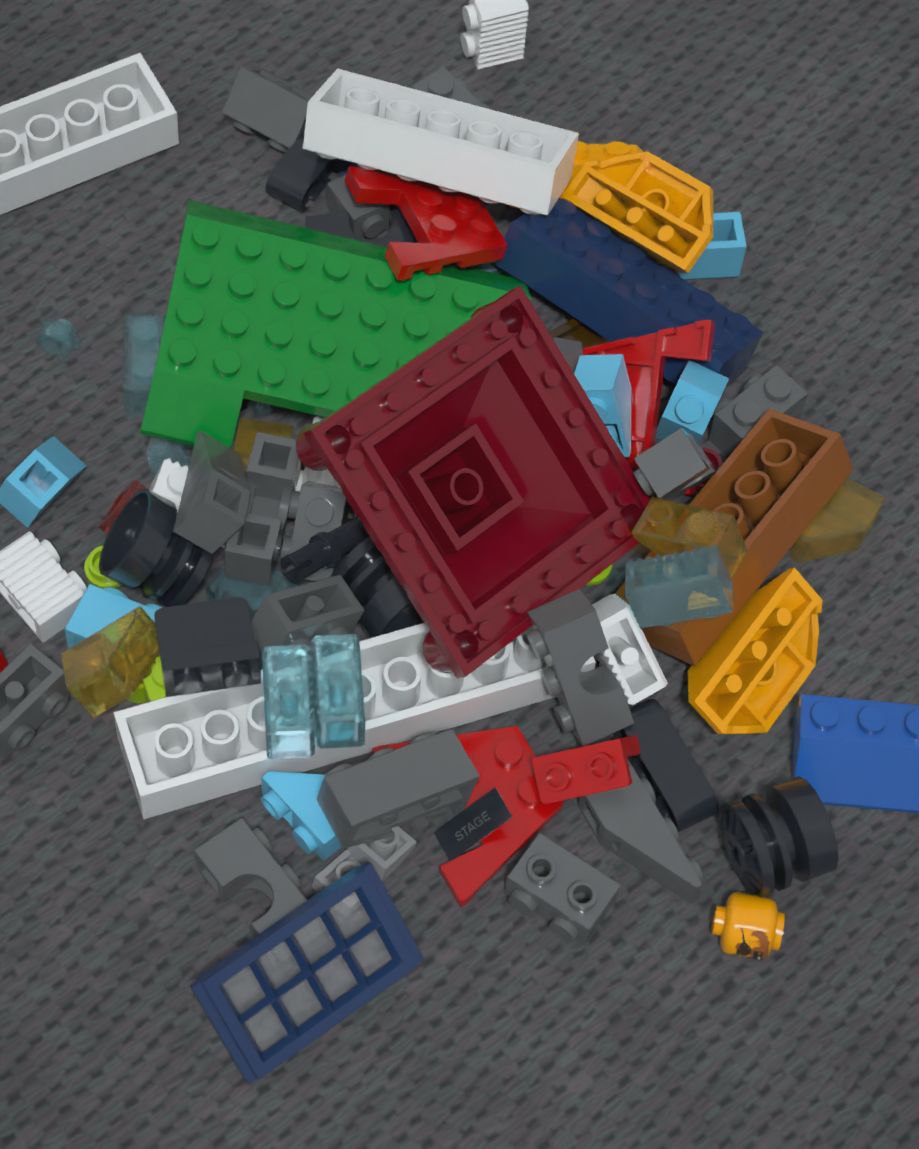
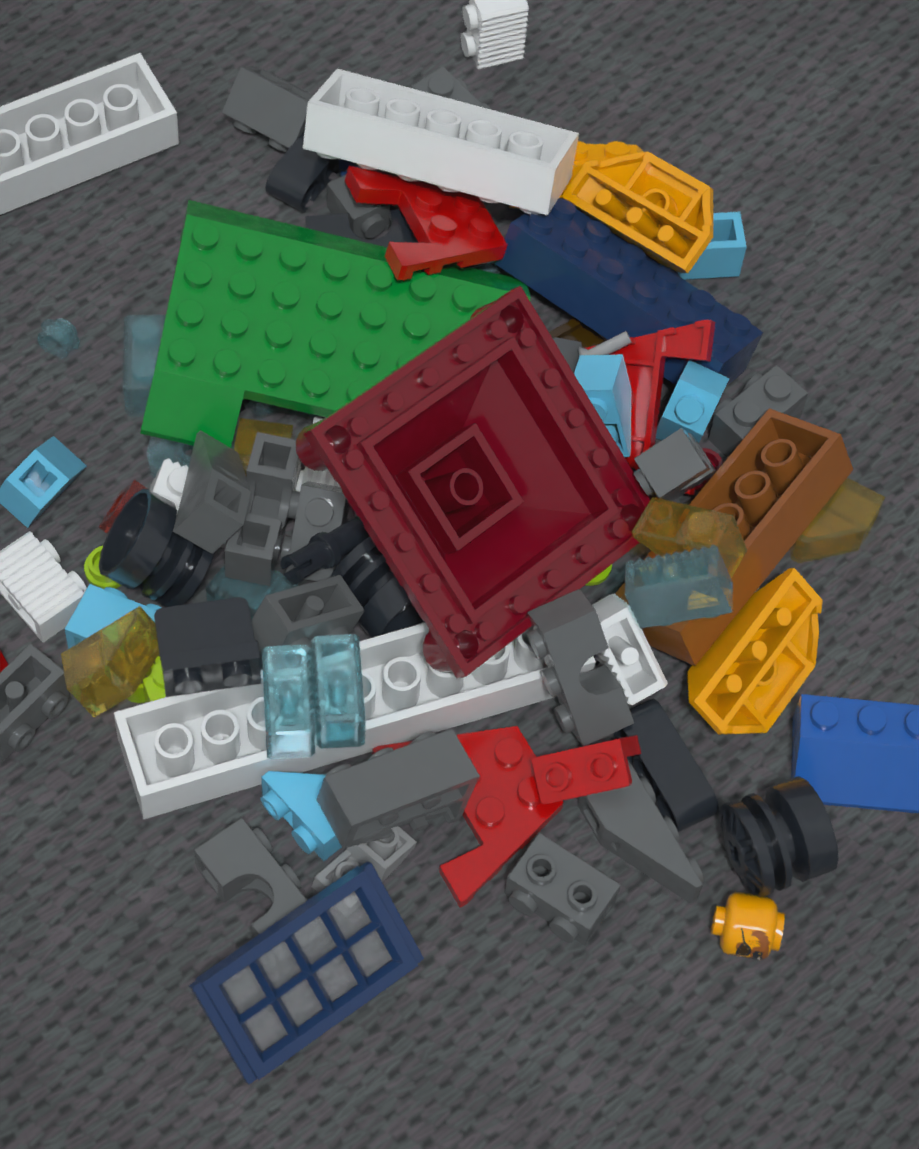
black sticker [434,787,512,861] -> none
none -> light grey piece [578,331,632,356]

